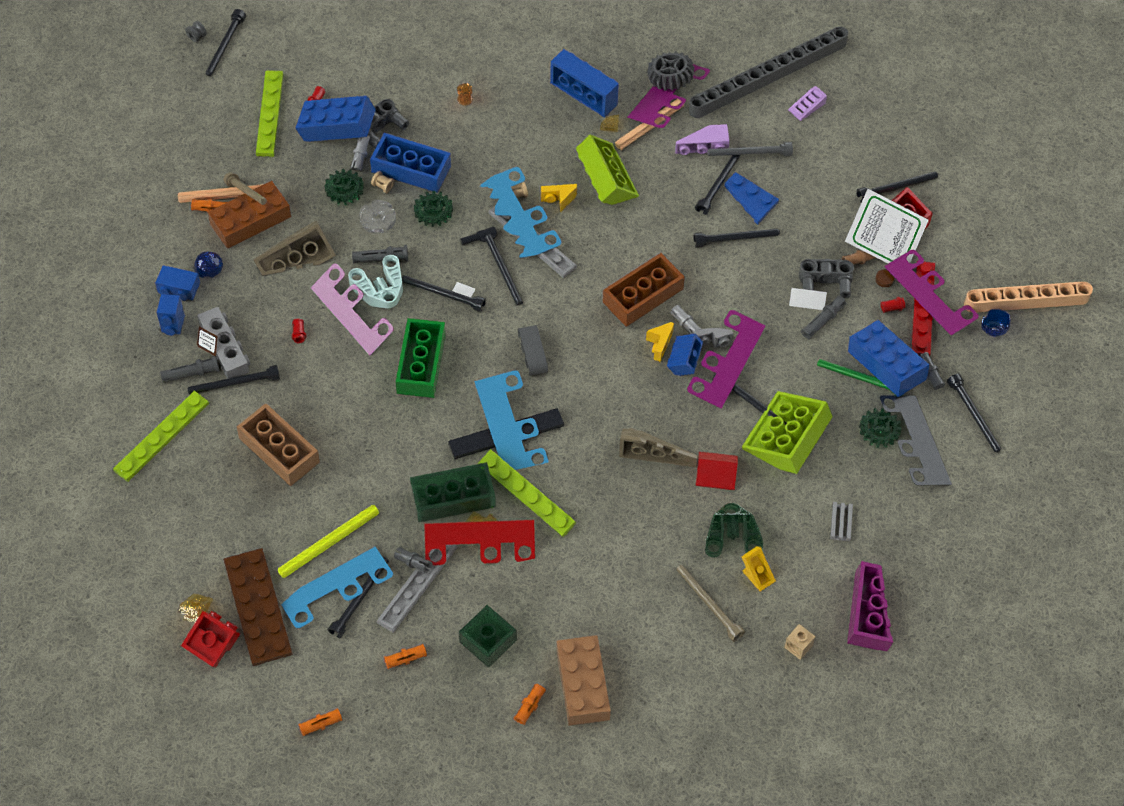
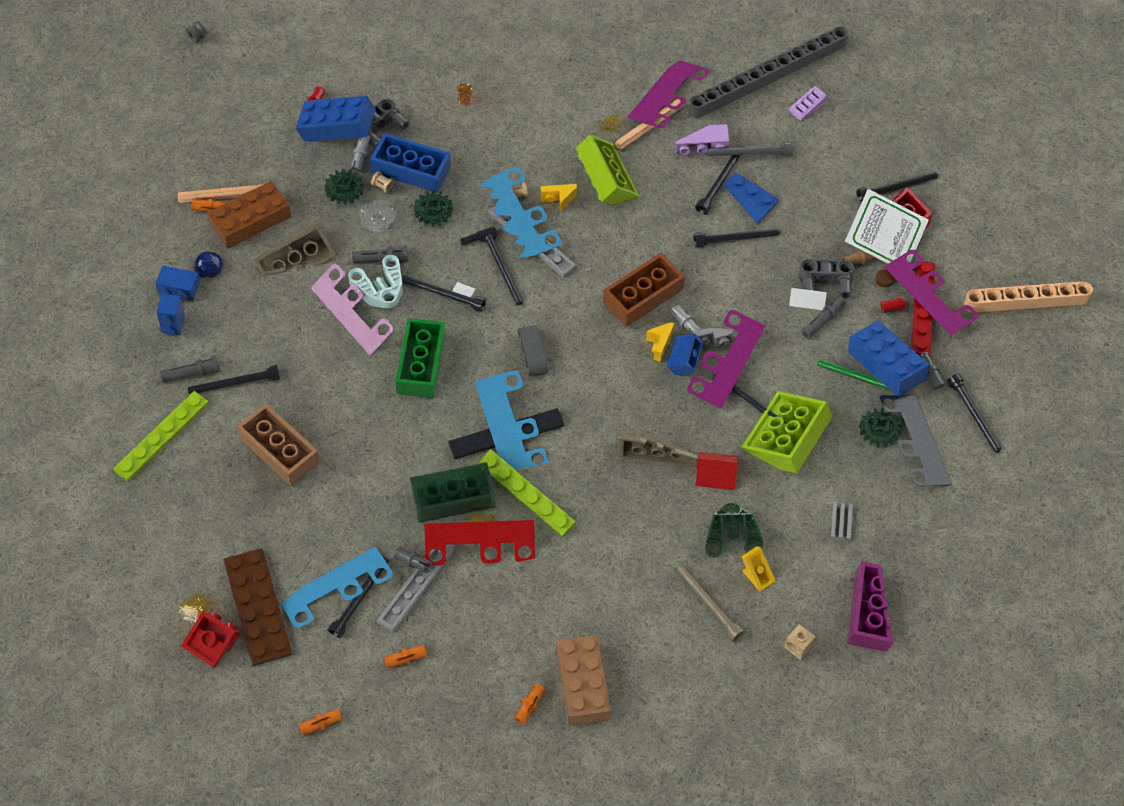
light grey brick [197,307,251,379] -> none
sticker [197,326,218,356] -> none
black piece [206,9,246,76] -> none
dark tan piece [223,172,267,205] -> none
lime plate [256,70,283,157] -> none
neon yellow axle [277,505,379,578] -> none
red pin [291,318,307,343] -> none
clear green brick [458,605,517,668] -> none
blue brick [550,49,619,118] -> none
dark grey gear [647,51,694,91] -> none
clear blue hair [981,309,1011,337] -> none

